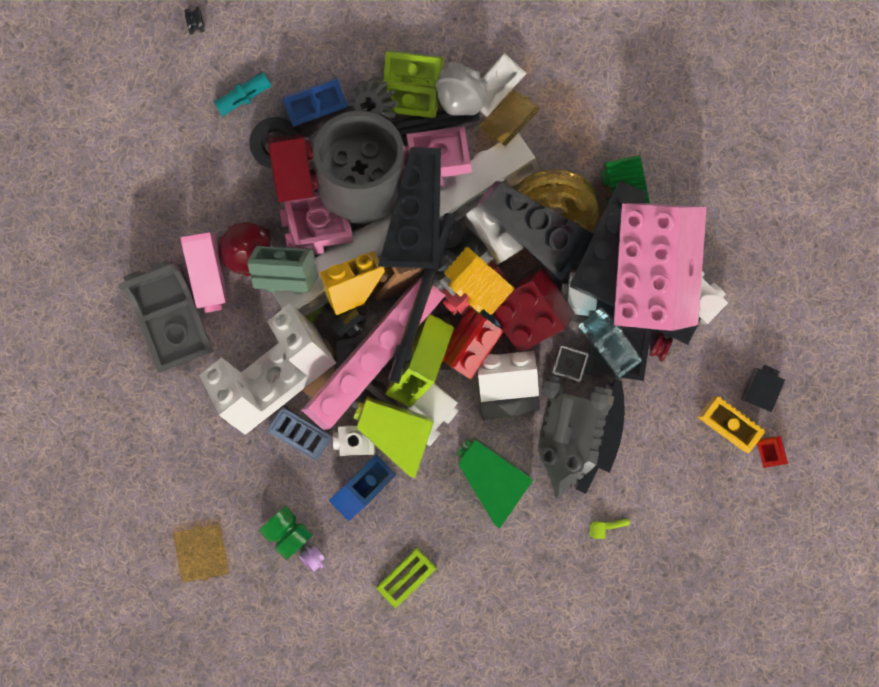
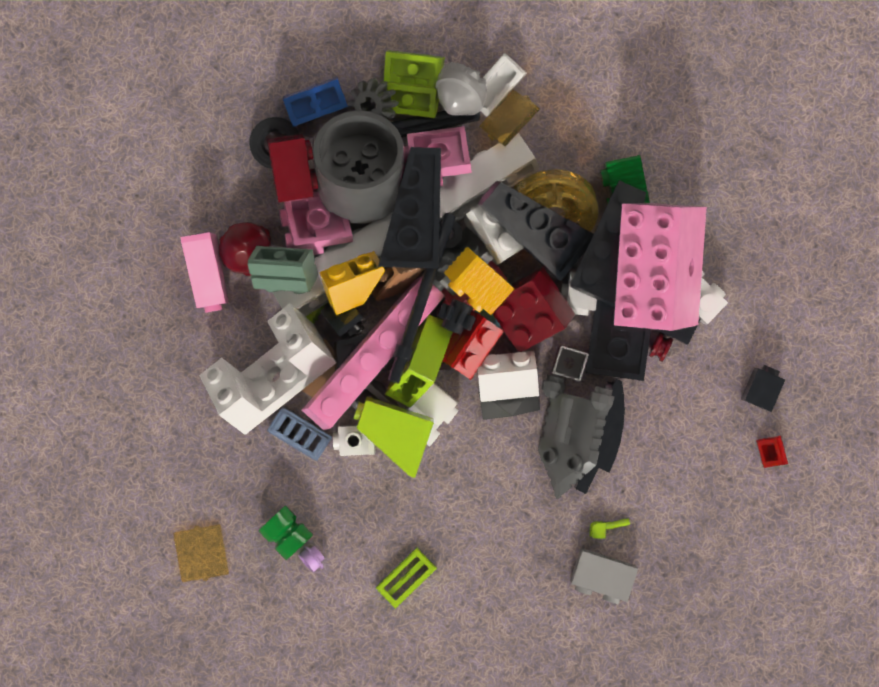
dark grey bracket [118,260,214,373] -> none
black bush [184,6,205,35] -> none
teal pin [213,71,272,117] -> none
blue slope [328,454,396,522] -> none
green slope [456,436,533,529] -> none
clear light blue arch [578,308,642,378] -> none
yellow brick [697,396,765,454] -> none
none -> black gear [437,299,476,335]
none -> light grey brick [570,548,638,604]

